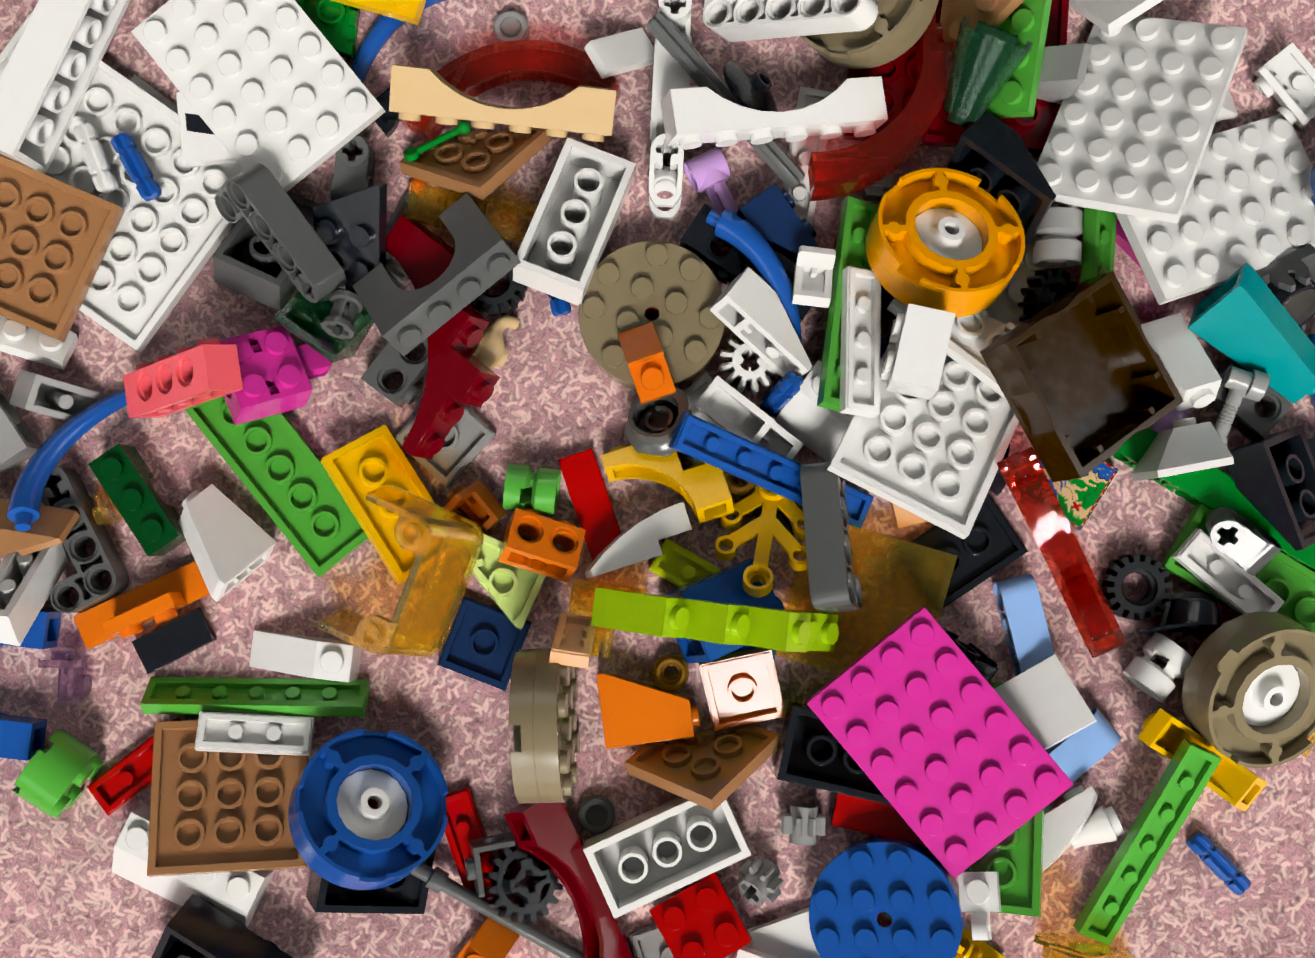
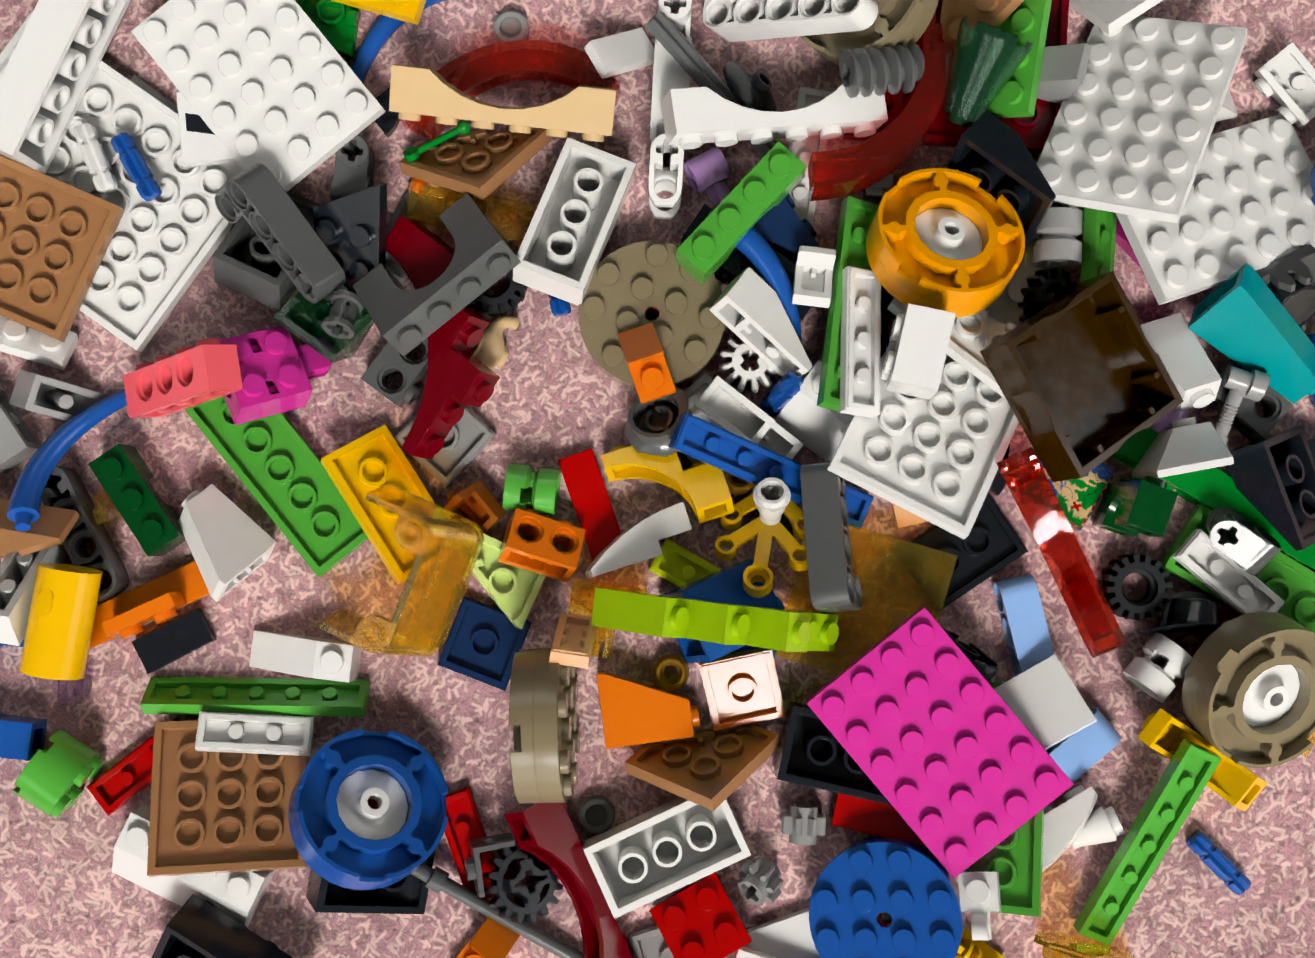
none -> yellow piece [19,563,103,680]
none -> bright green arch [675,141,807,286]
none -> white cone [753,477,791,526]
none -> dark grey piece [839,44,925,98]
none -> dark green arch [1092,476,1178,537]

